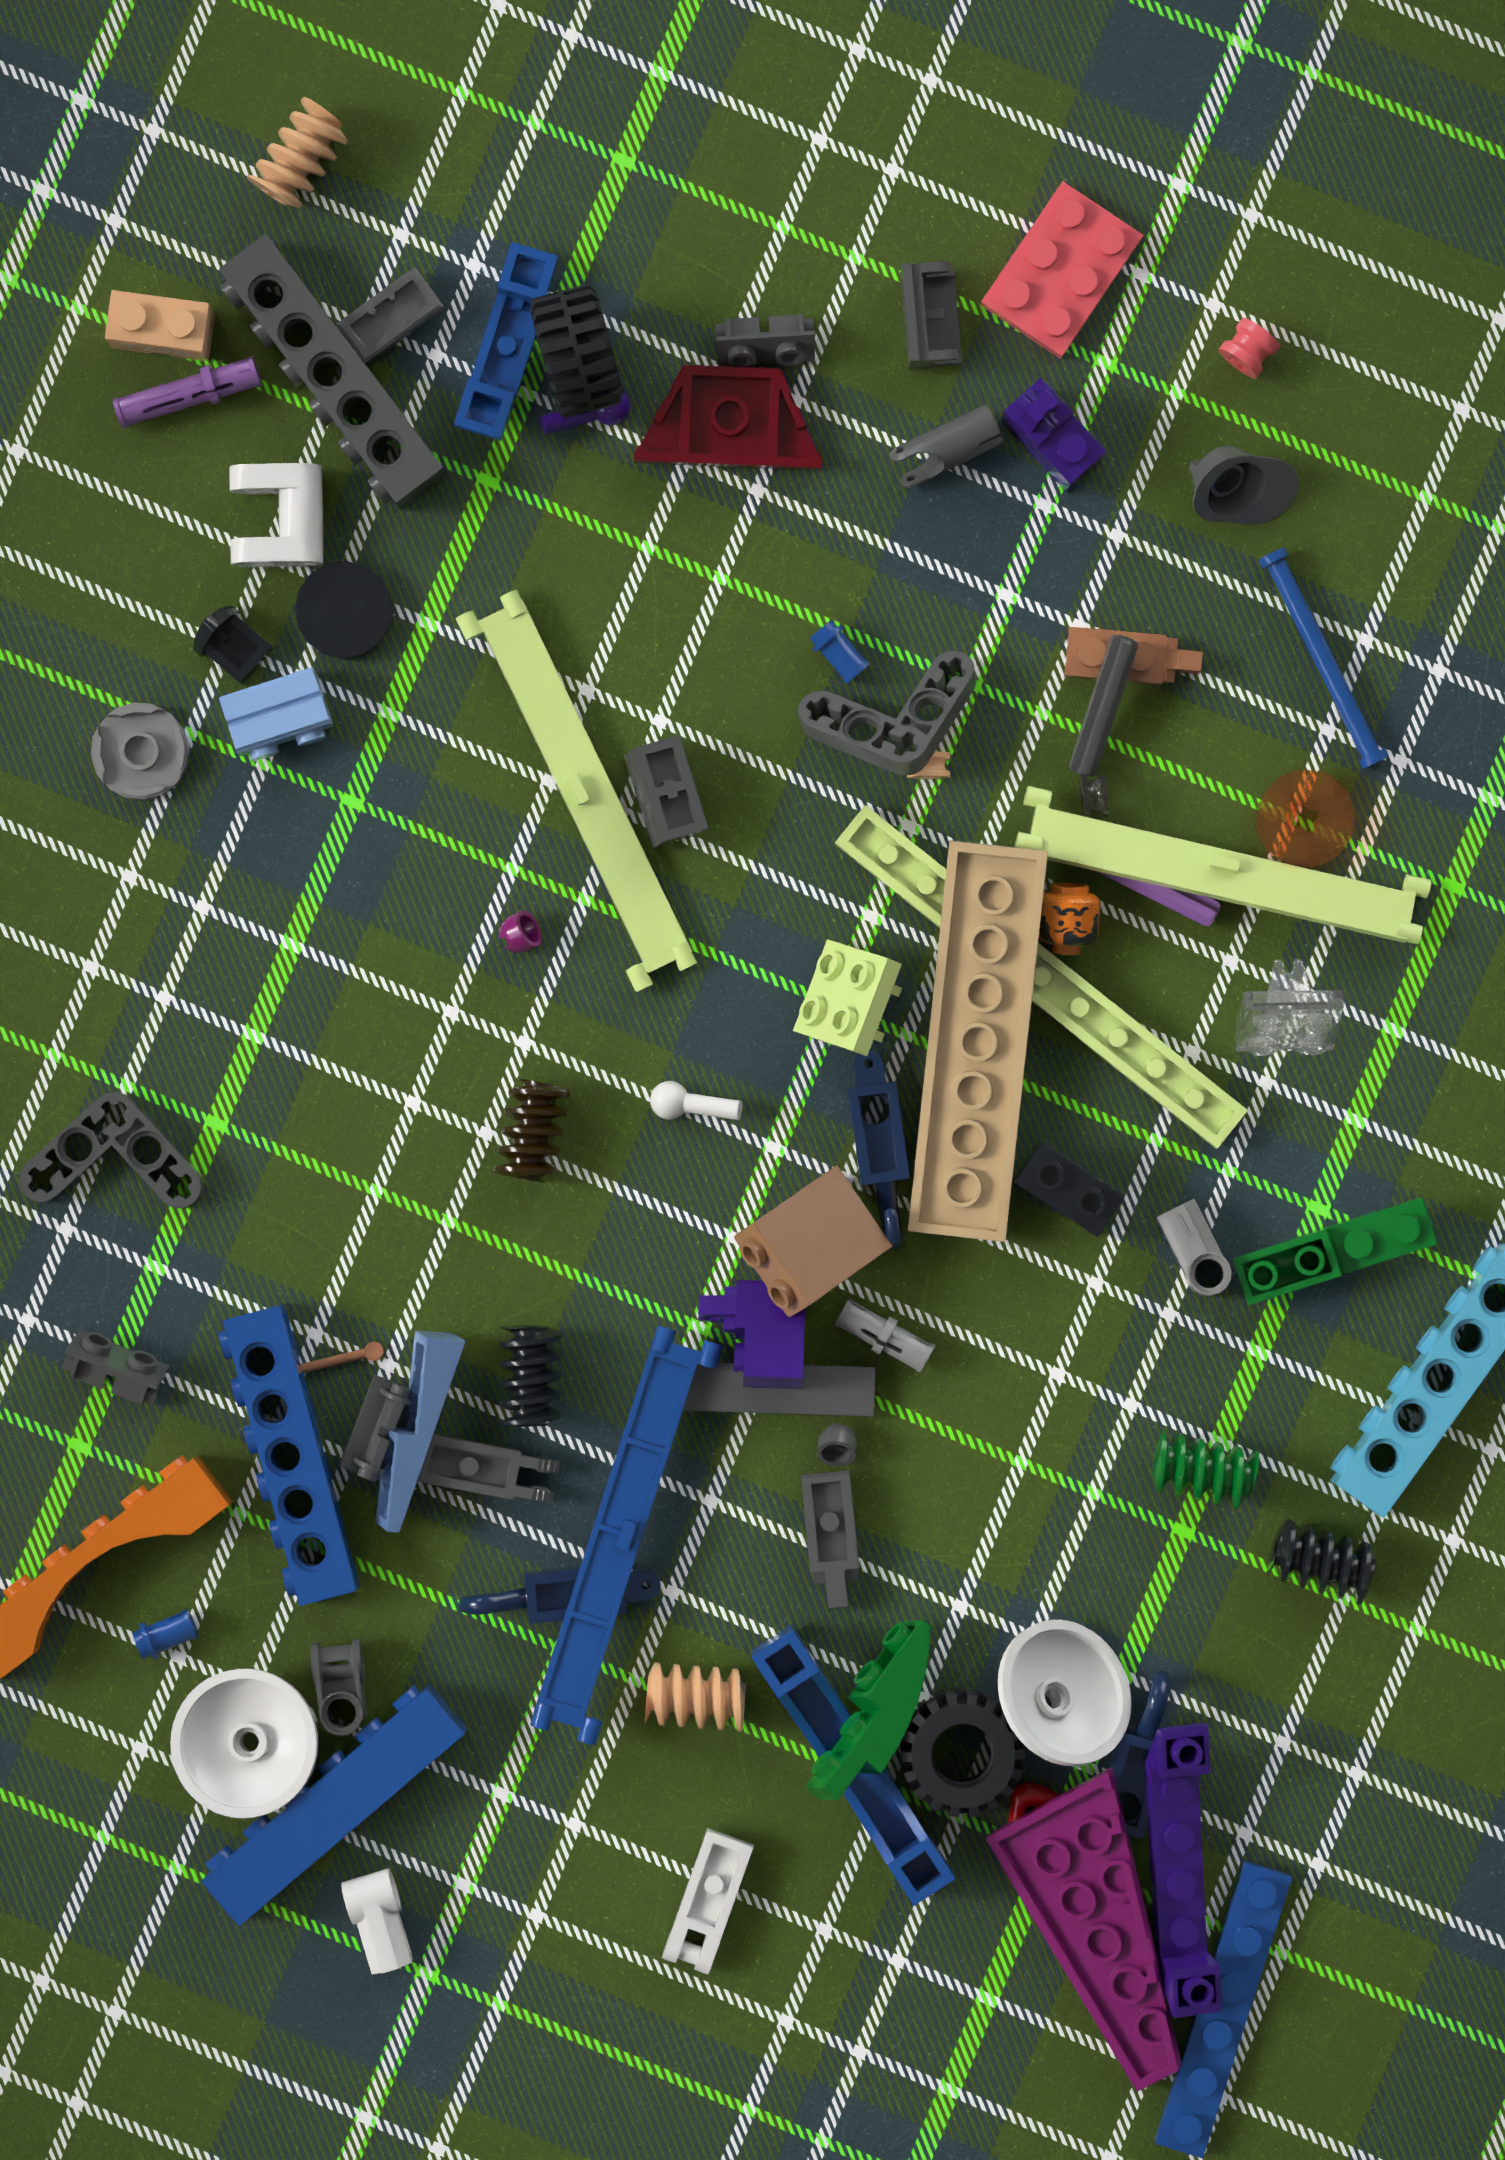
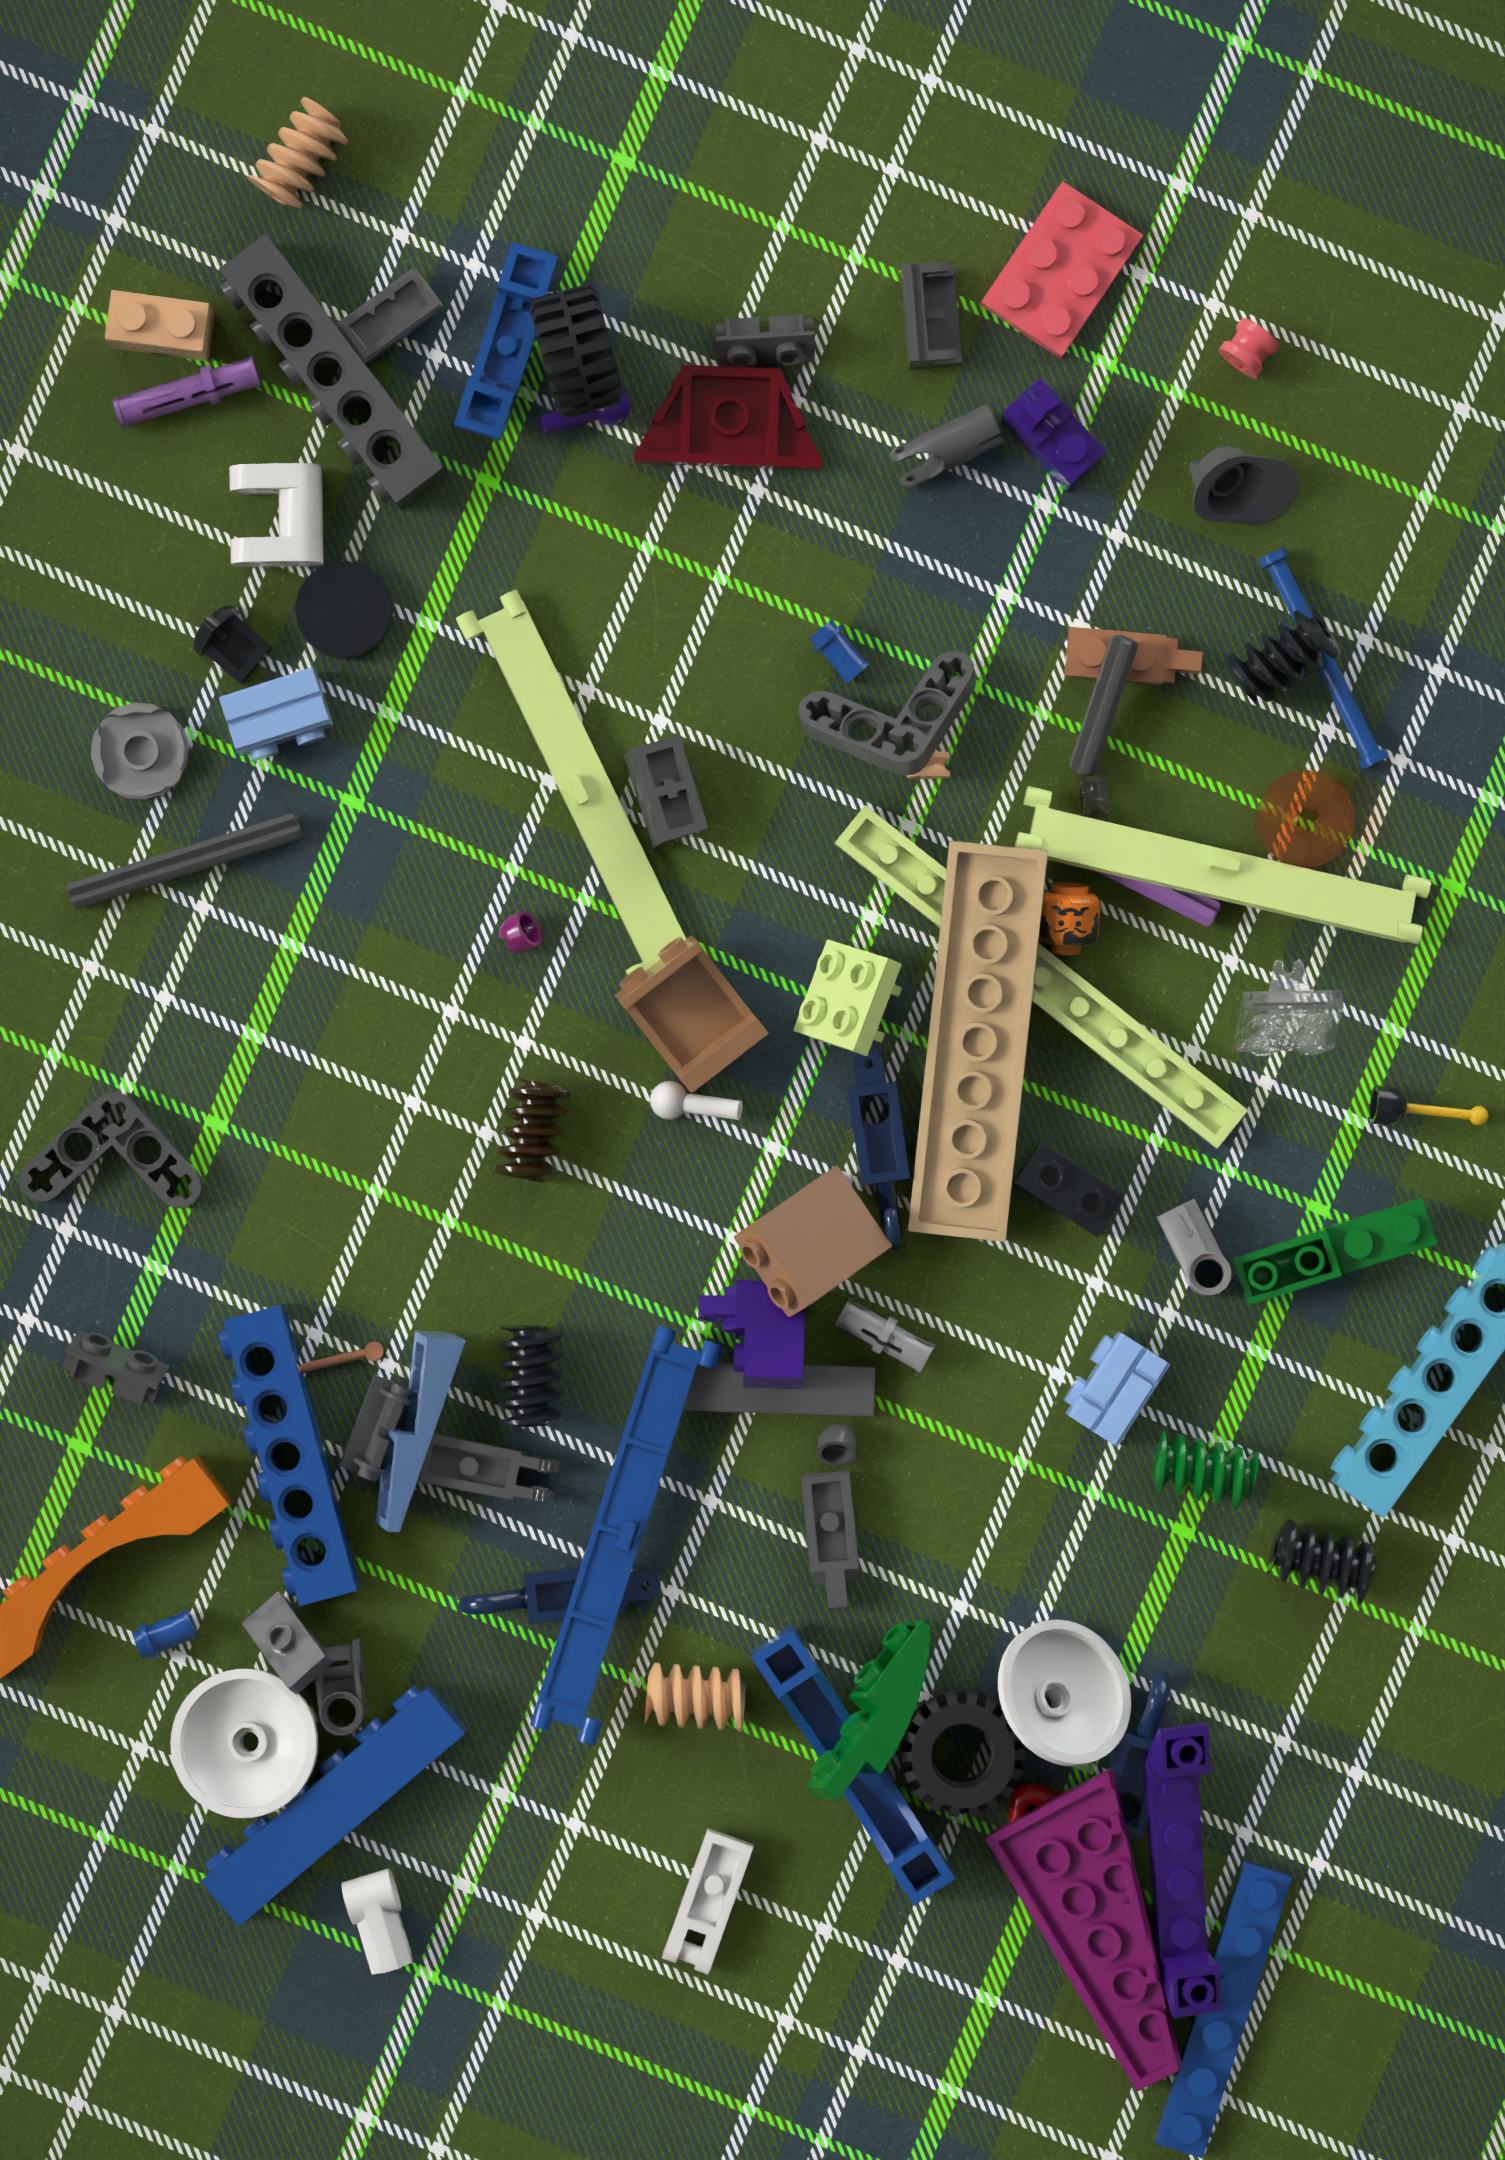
none -> dark grey axle [67,813,302,909]
none -> flat silver plate [241,1591,333,1695]
none -> medium nougat panel [614,935,769,1094]
none -> light blue brick [1064,1331,1171,1447]
none -> black piece [1228,609,1341,705]
none -> hinge [1369,1085,1488,1125]

